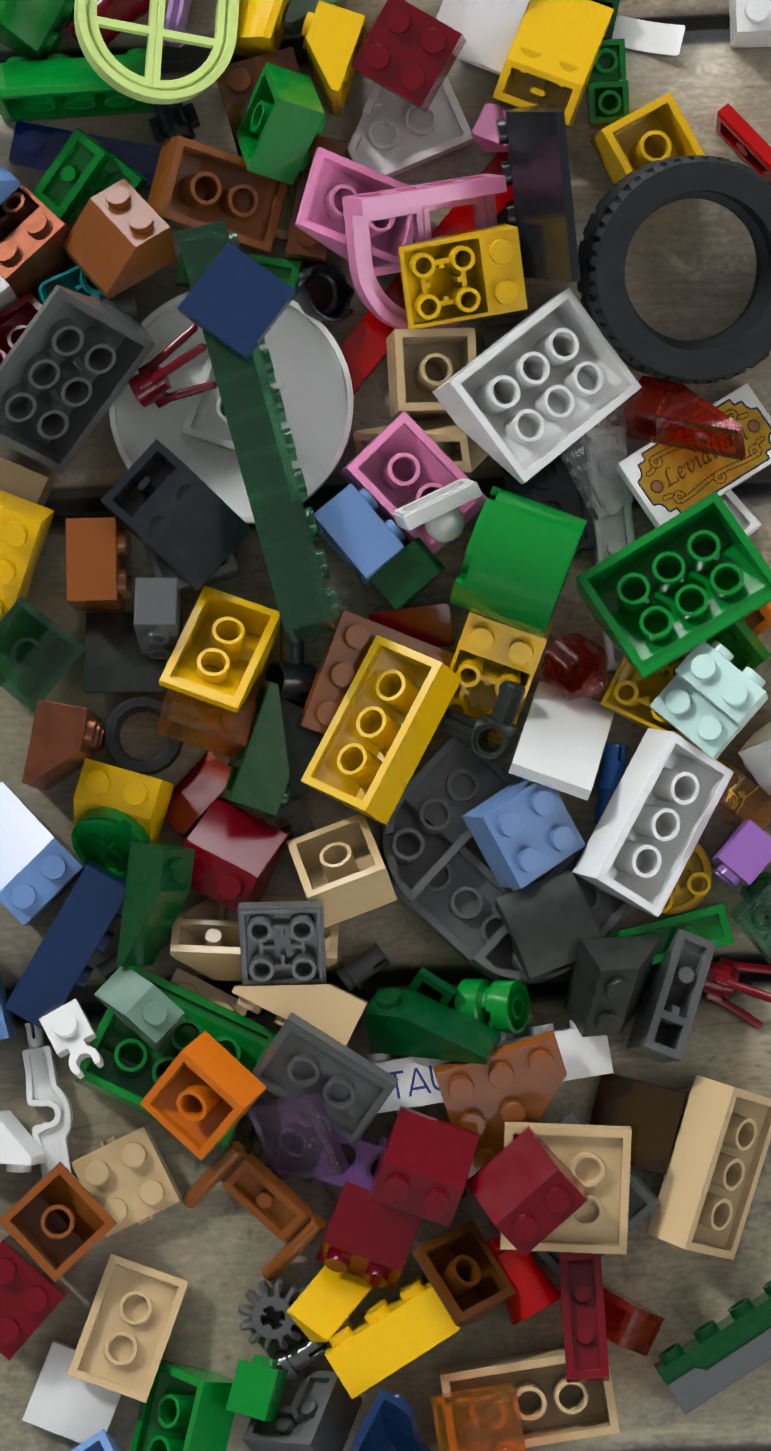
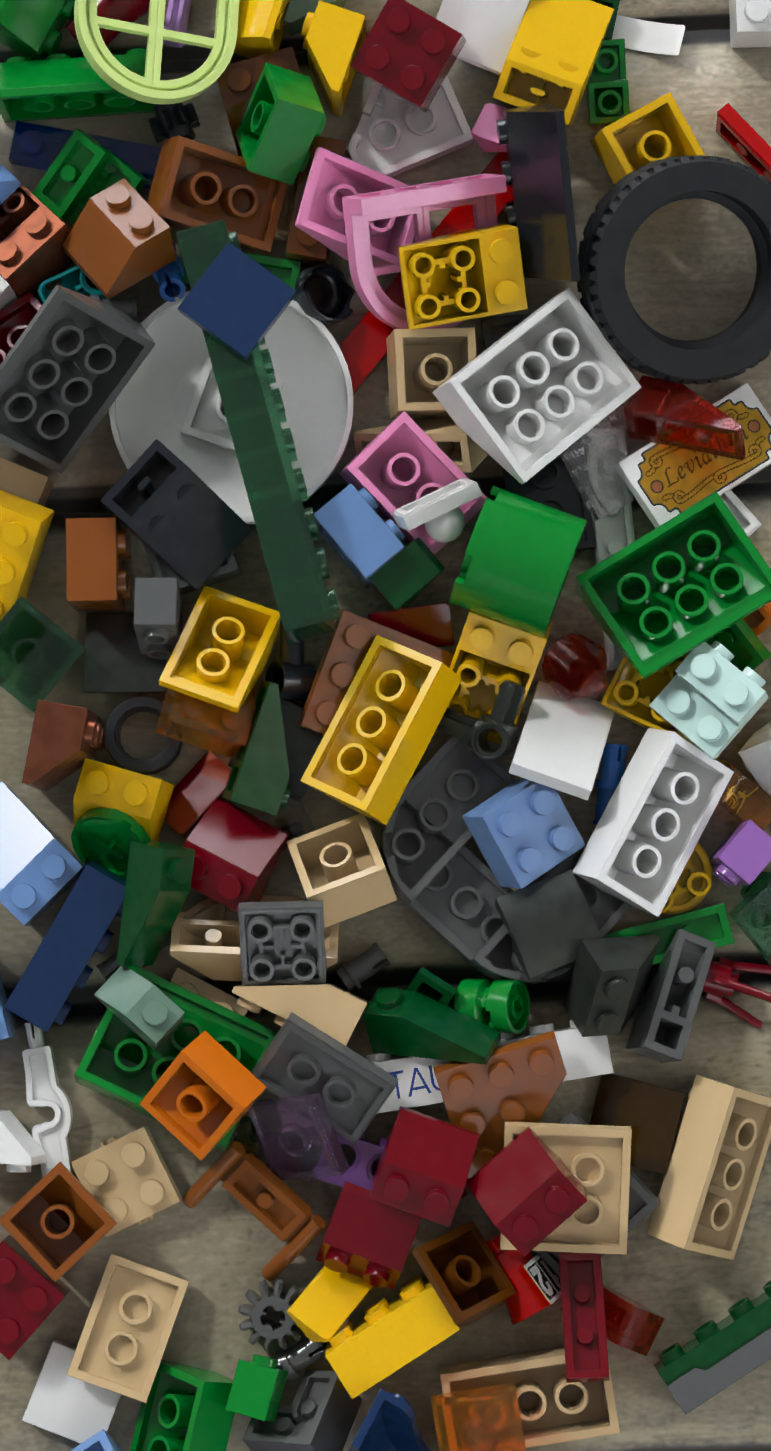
white plate [39,998,104,1079] -> none
dark red plant [128,324,217,408] -> none
none -> blue pin [153,242,186,302]
none -> sticker [523,1255,561,1305]

